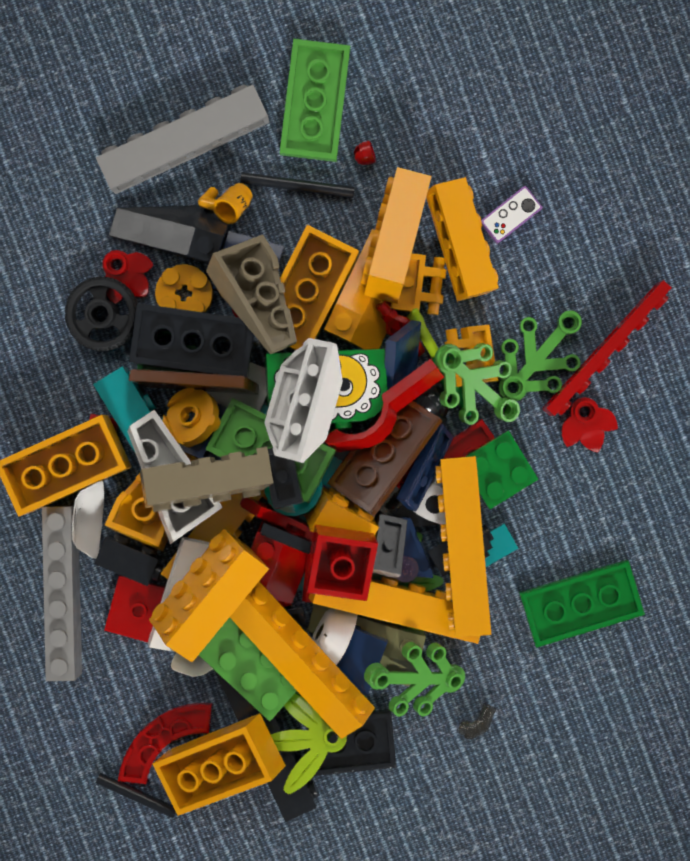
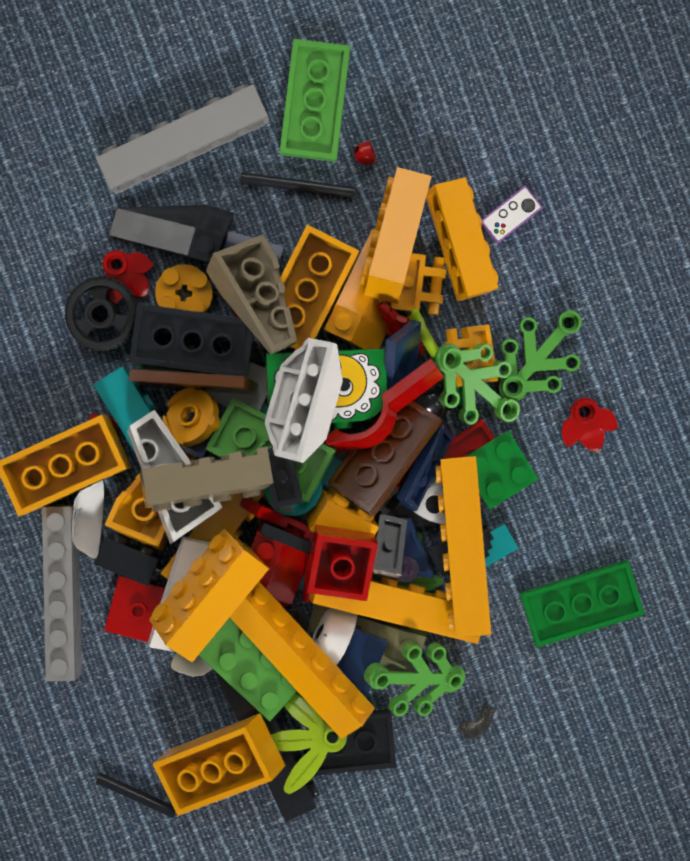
red tile [118,703,213,784] -> none
light orange piece [198,183,253,224] -> none
red plate [542,280,672,416] -> none

